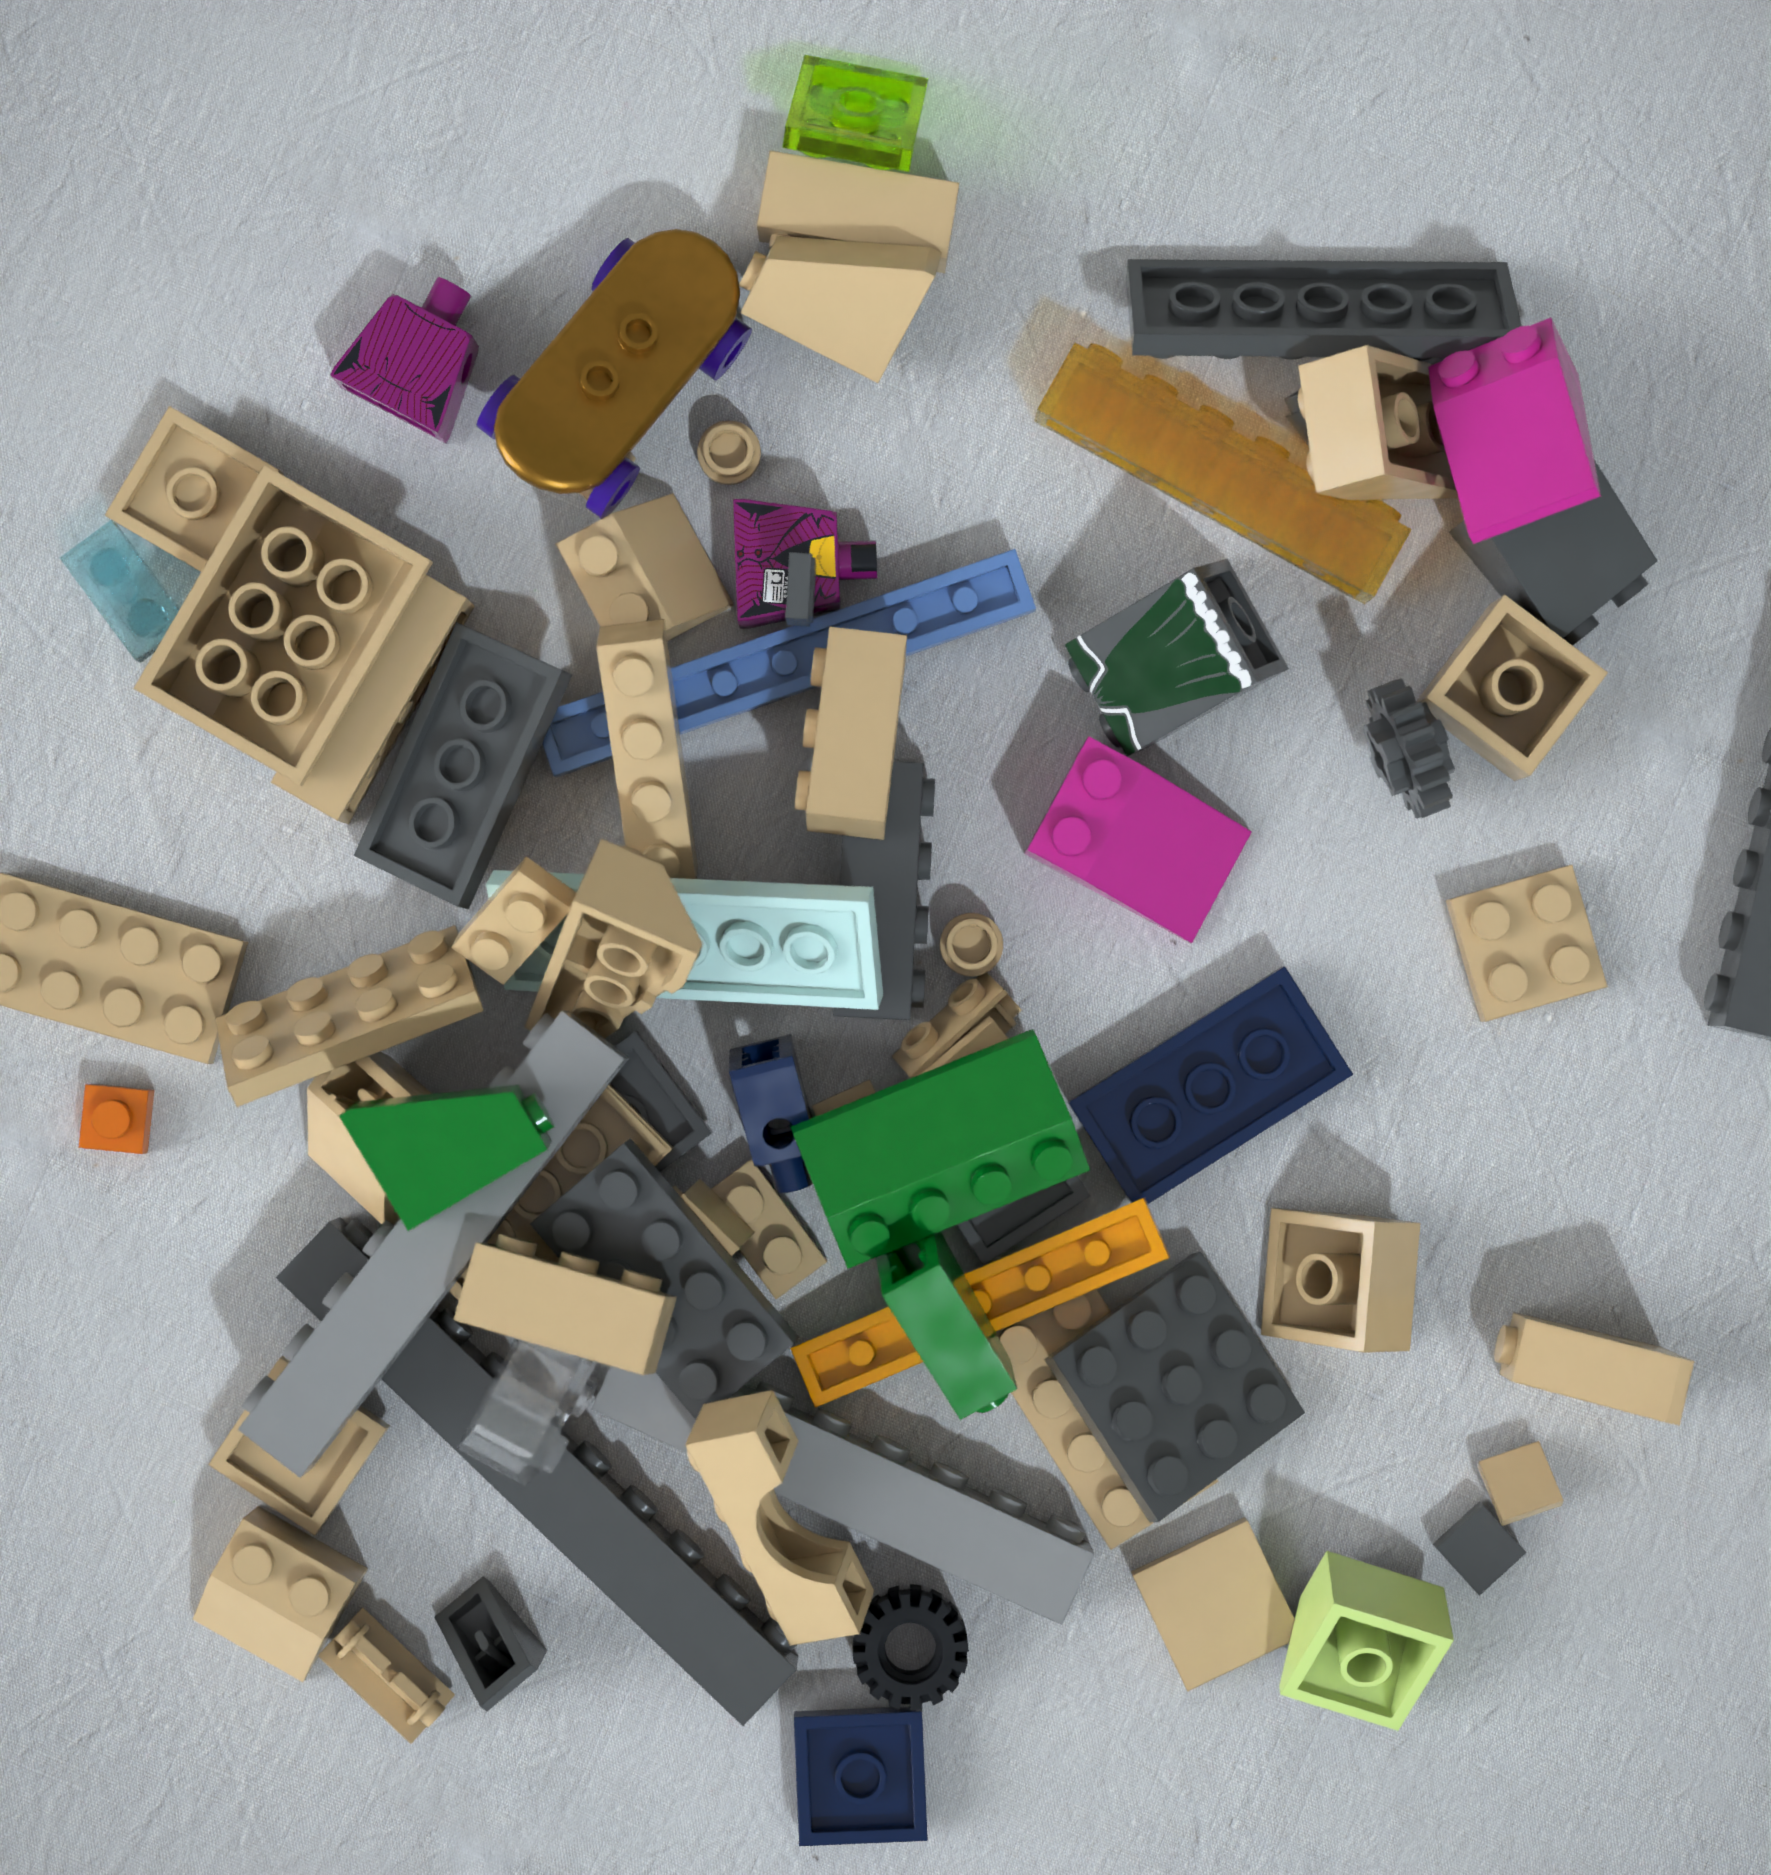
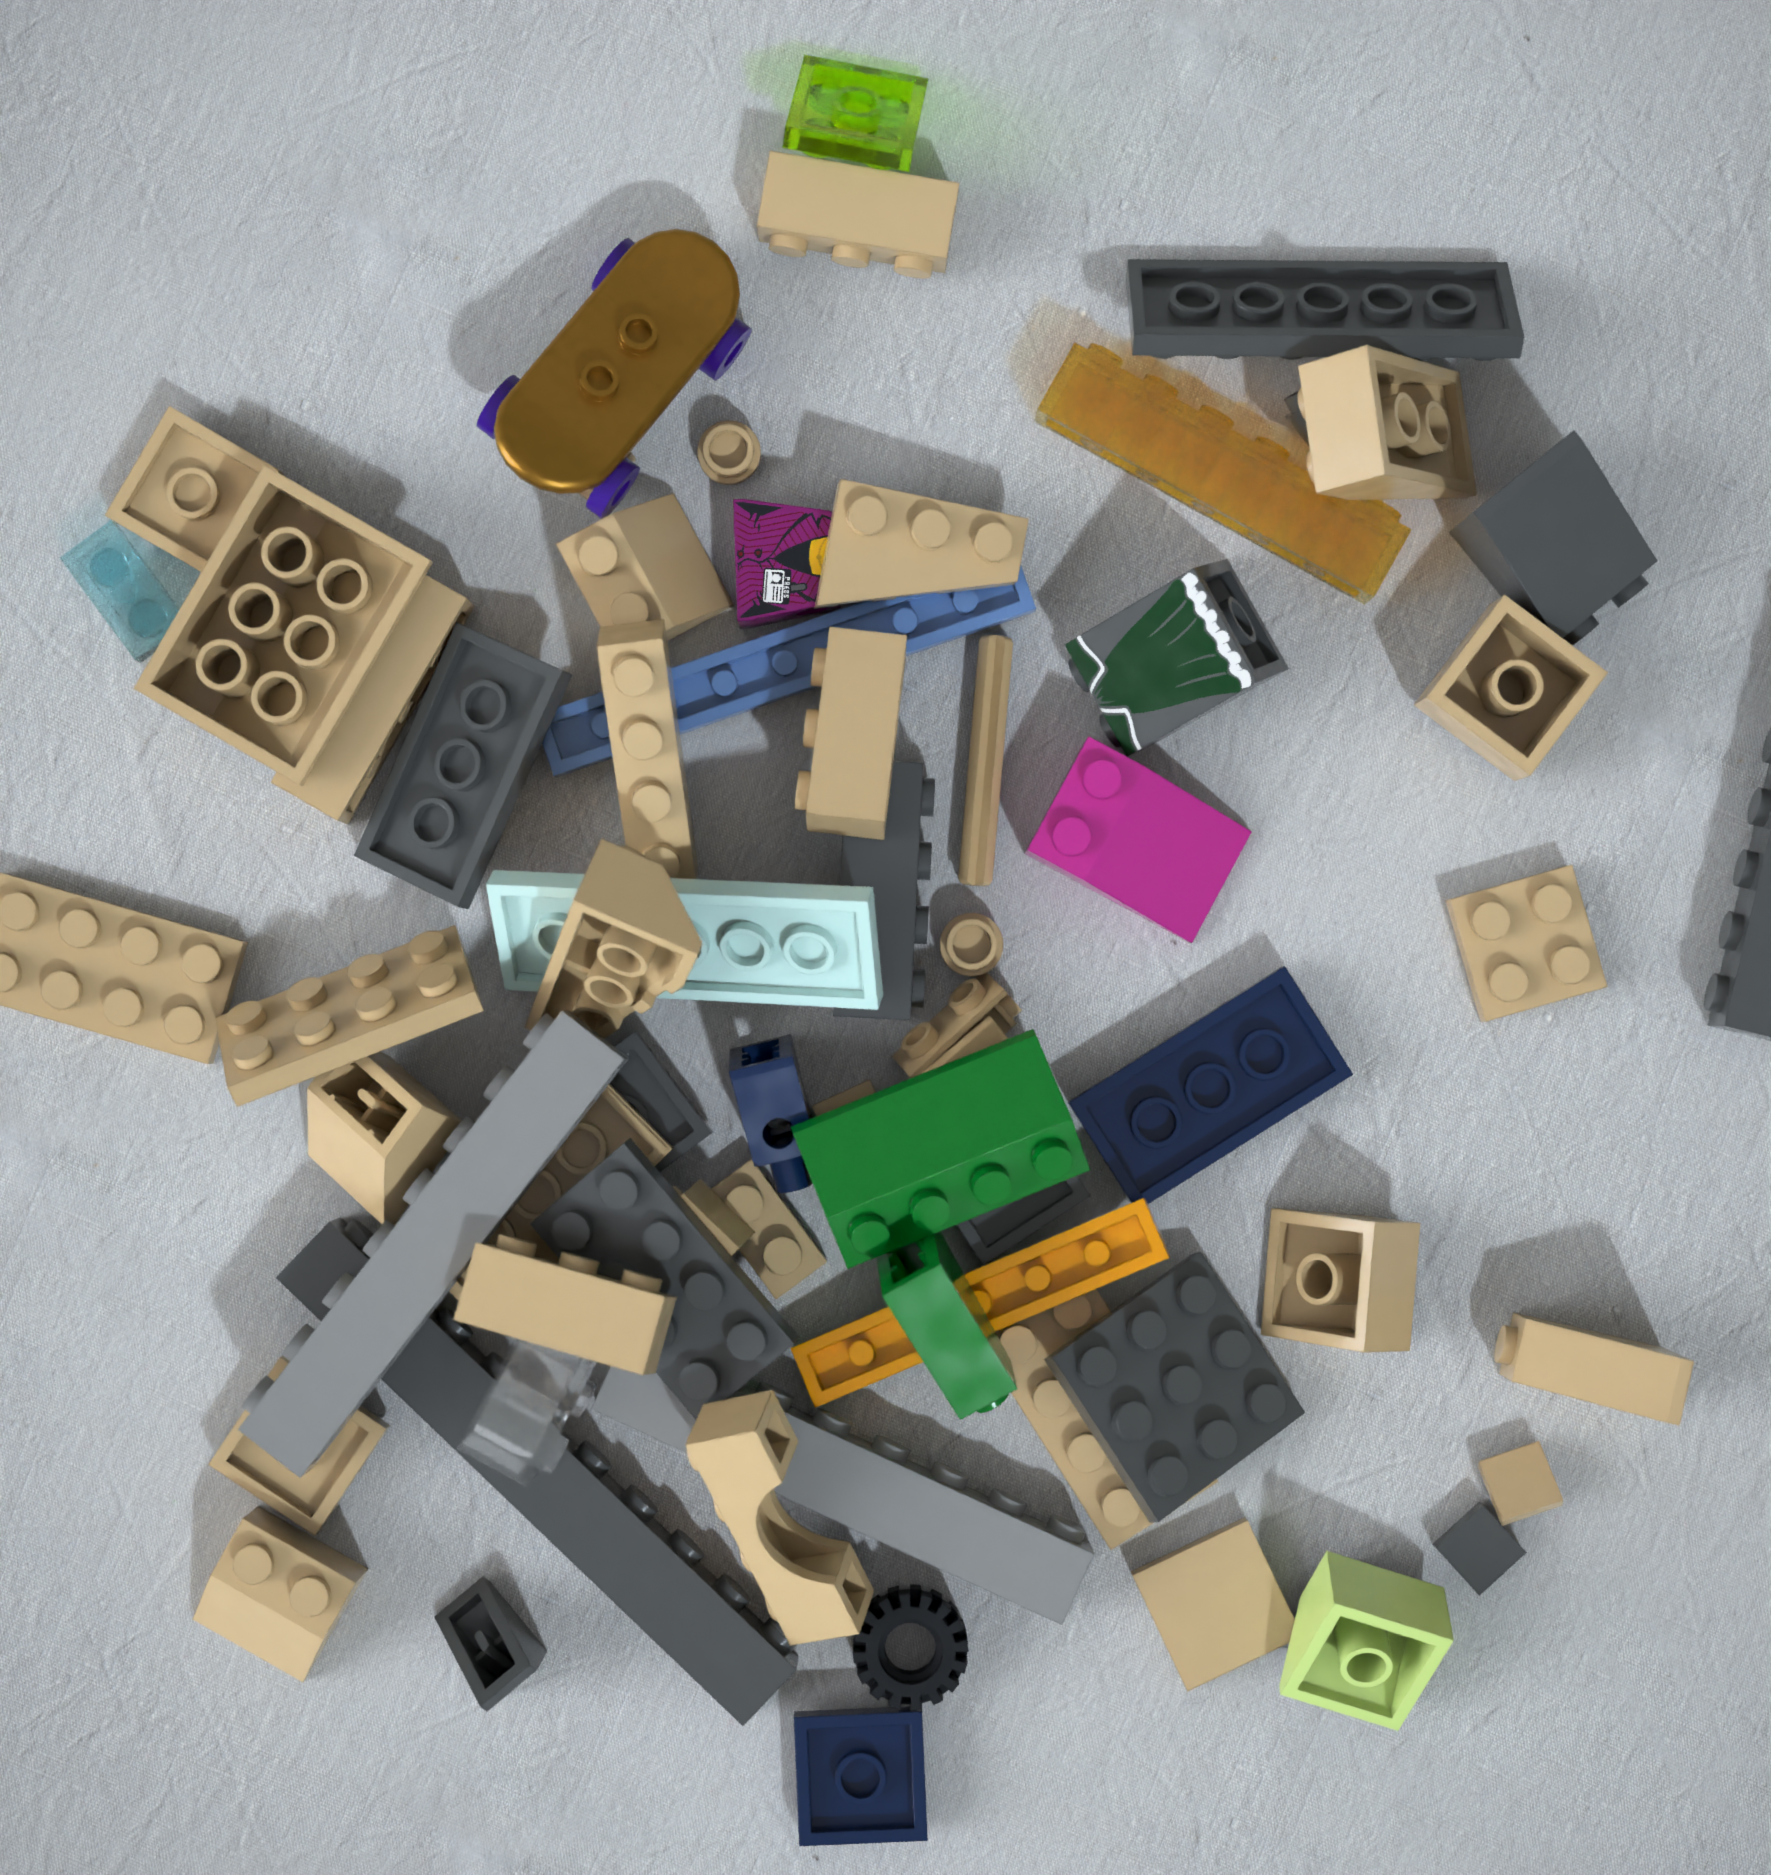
orange plate [78,1084,155,1154] -> none
tan hinge [318,1608,455,1744] -> none
magenta torso [330,277,479,444] -> none
green slope [339,1085,555,1231] -> none
tan plate [451,856,576,985] -> none
tan slope [739,236,942,383] -> none
dark grey tile [785,552,816,626] -> none
dark grey gear [1363,678,1455,819] -> none
dark pink slope [1428,317,1601,544] -> none
none -> tan wing [814,479,1029,609]
none -> tan axle [958,635,1013,887]

